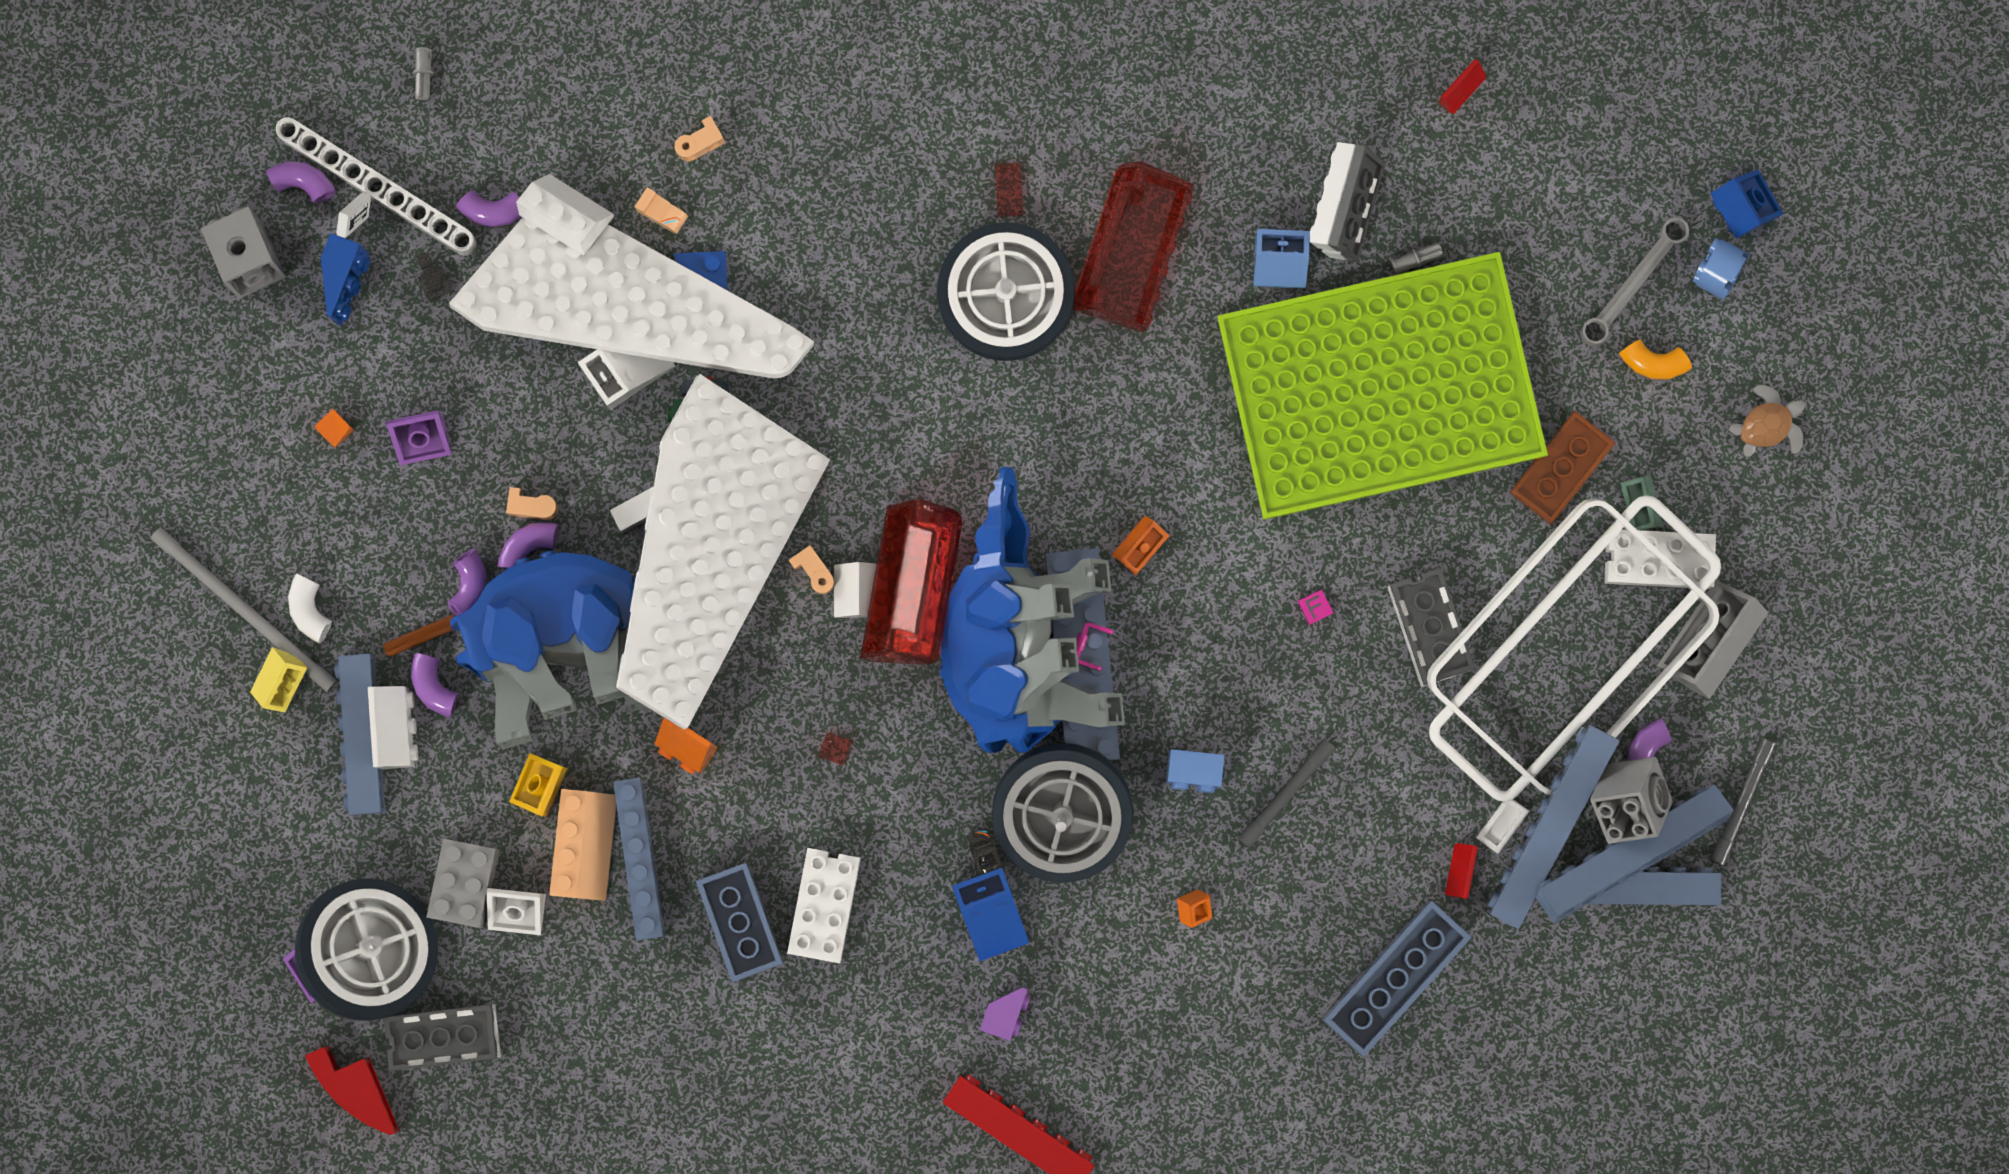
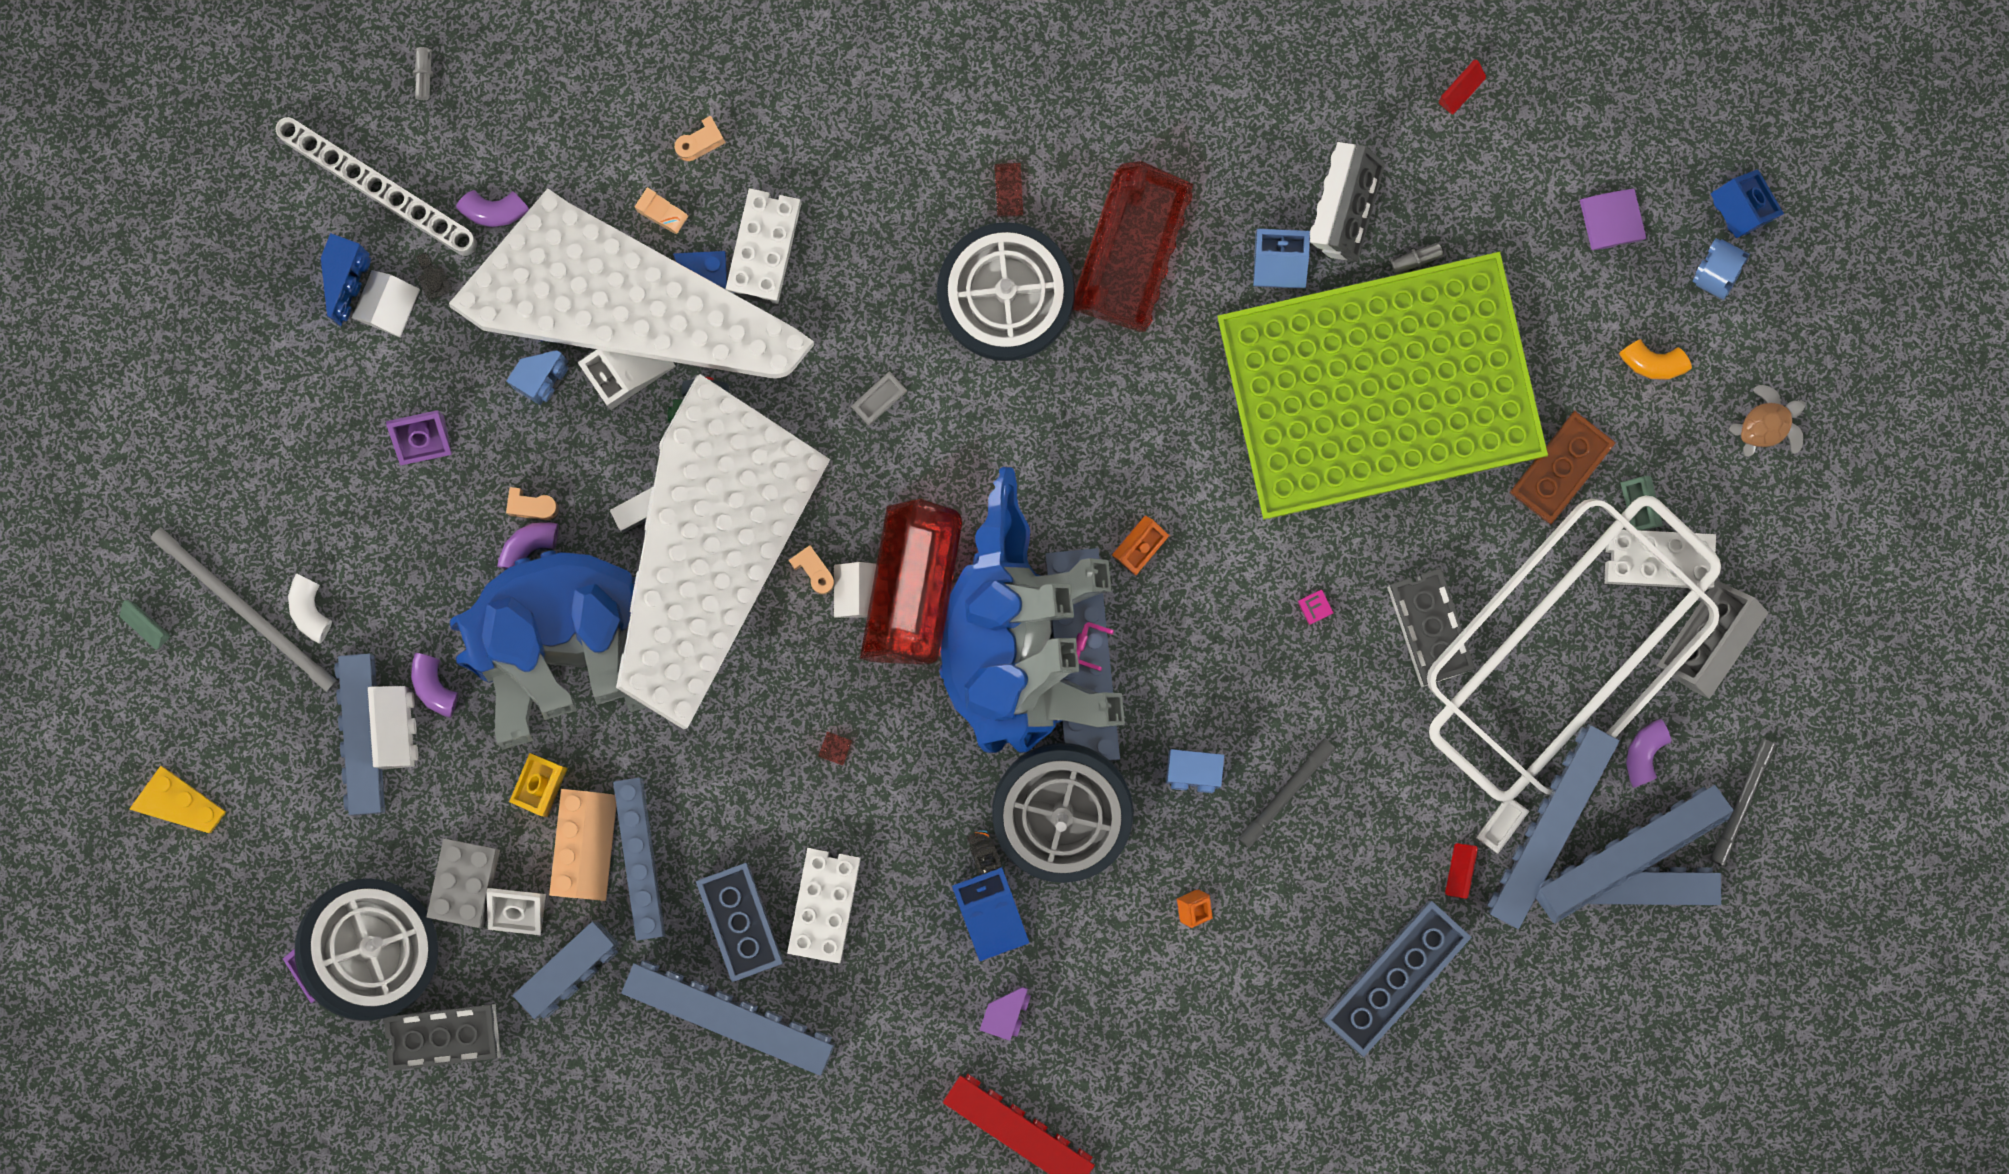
light grey brick [201,206,286,299] -> none
light yellow brick [250,647,307,712] -> none
medium lavender cylinder [266,161,337,204] -> none
red slope [305,1046,400,1135] -> none
orange slope [314,409,354,448] -> none
white tile [336,192,371,238] -> none
dark orange axle [383,615,454,657] -> none
medium lavender cylinder [447,548,487,616] -> none
white slope [516,174,614,256] -> none
orange slope [655,718,718,775] -> none
light grey piece [1580,217,1689,346] -> none
light grey brick [1590,757,1673,844] -> none
none -> sand green slope [120,600,170,650]
none -> yellow wing [130,766,226,833]
none -> white slope [352,270,420,337]
none -> medium blue slope [506,350,569,406]
none -> sand blue brick [512,921,620,1019]
none -> sand blue brick [621,960,836,1076]
none -> white piece [726,188,802,306]
none -> light grey tile [851,371,907,426]
none -> medium lavender slope [1580,189,1646,250]

